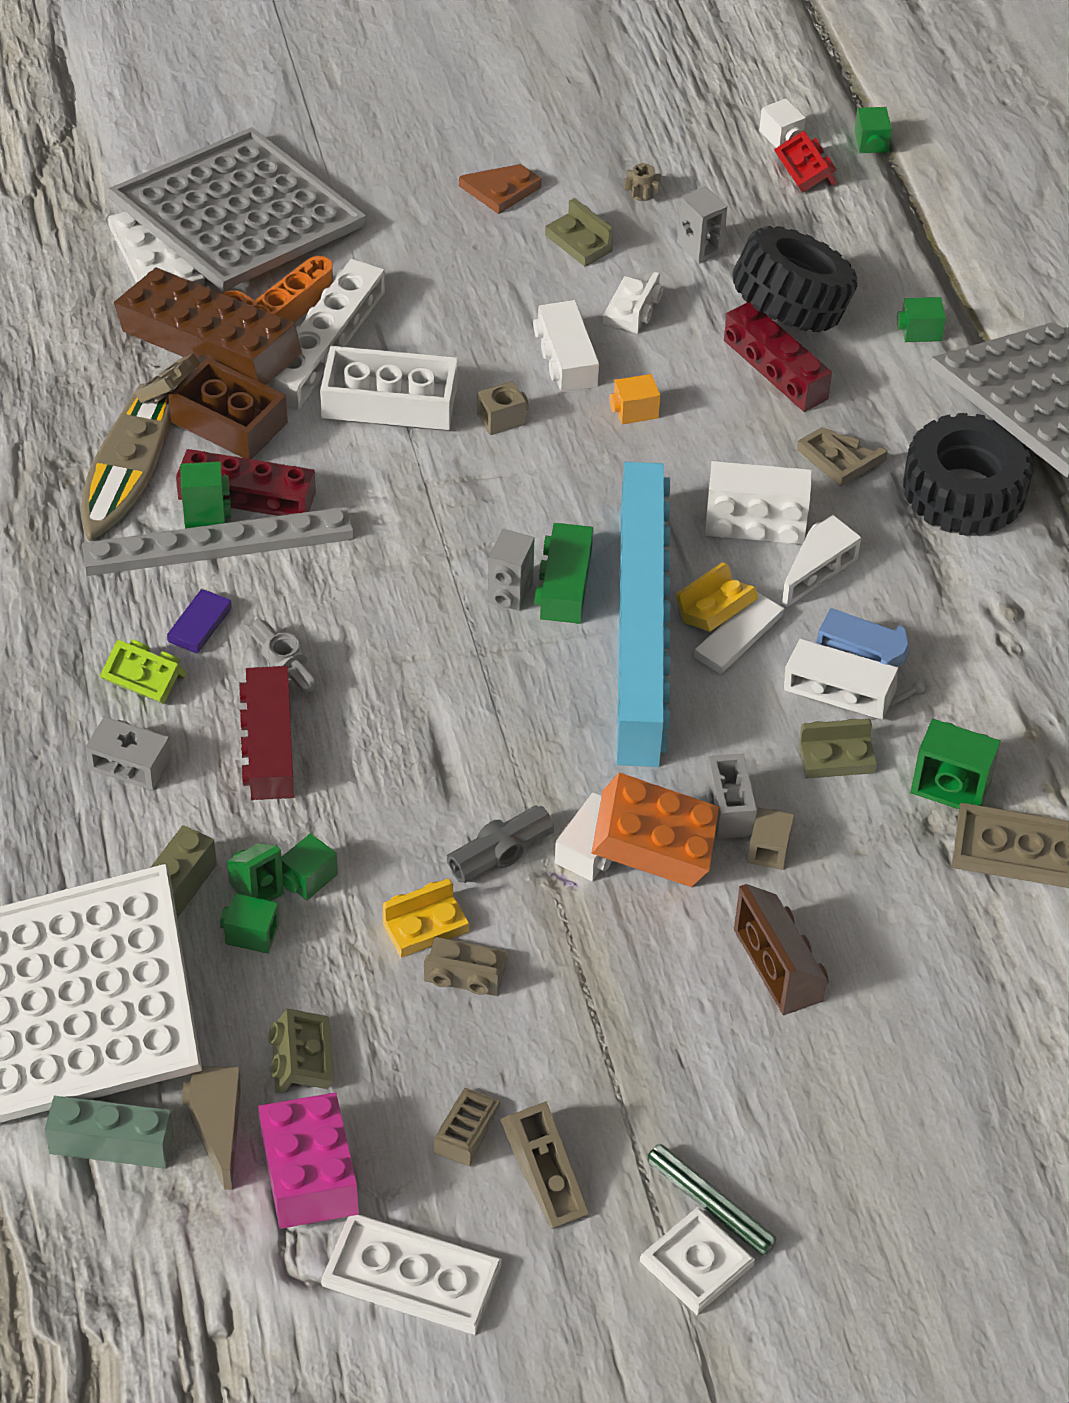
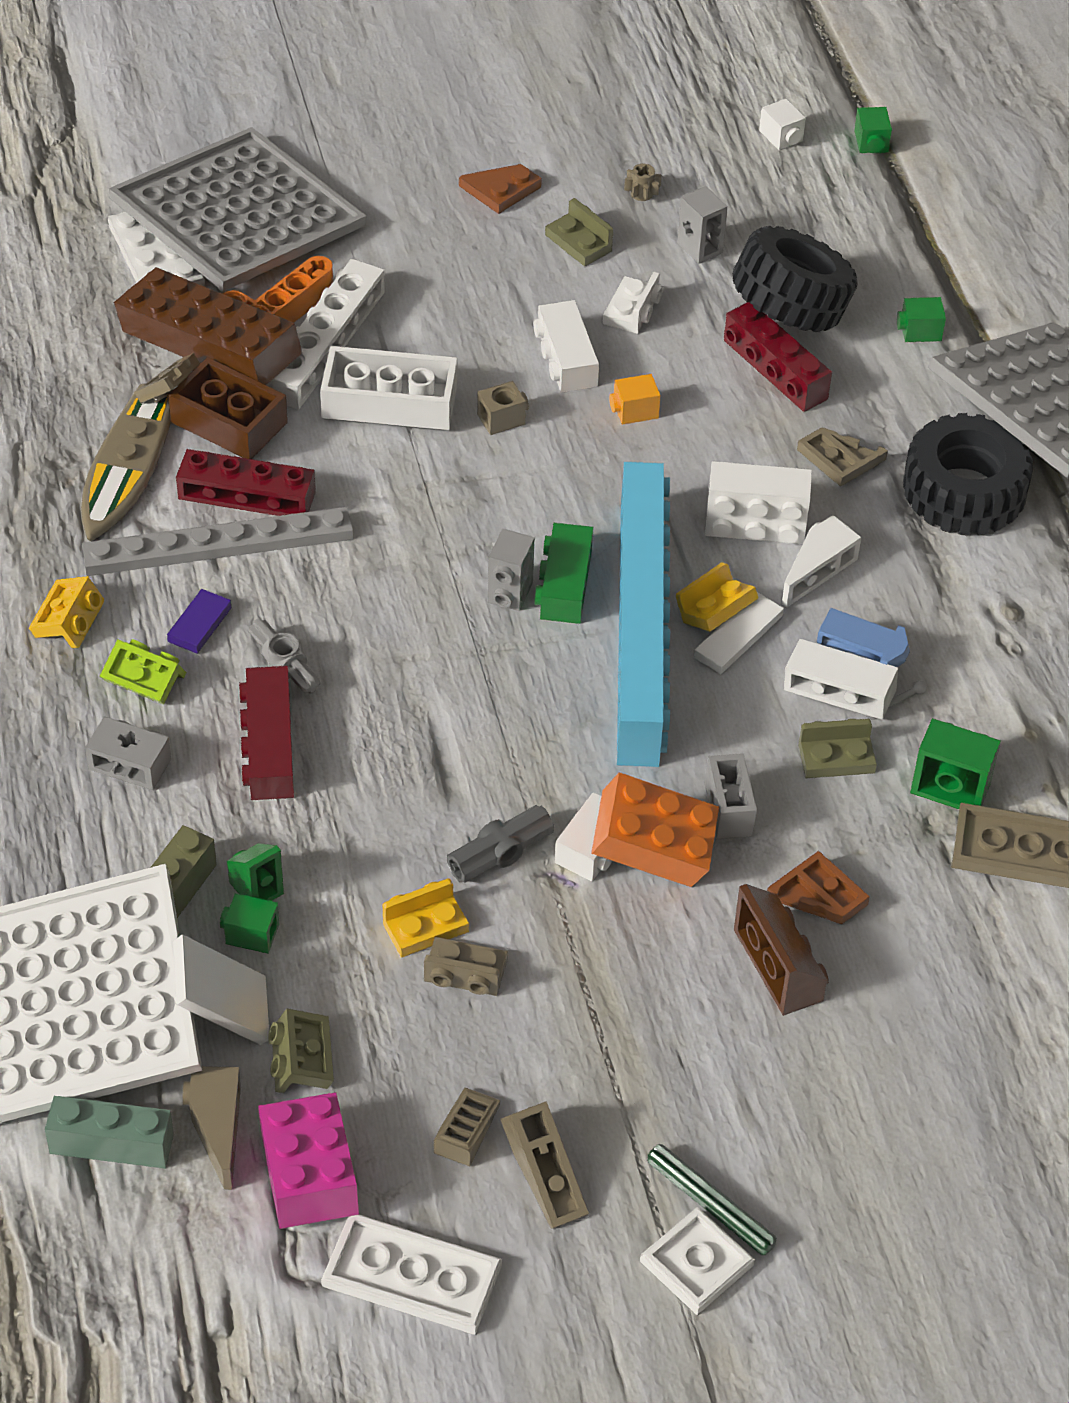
green brick [180,462,231,529] -> none
green brick [281,833,338,901] -> none
dark tan brick [747,807,794,870] -> none
red bracket [774,130,837,193] -> none
none -> yellow bracket [29,576,104,648]
none -> white tile [173,934,269,1045]
none -> dark orange wing [767,851,870,924]

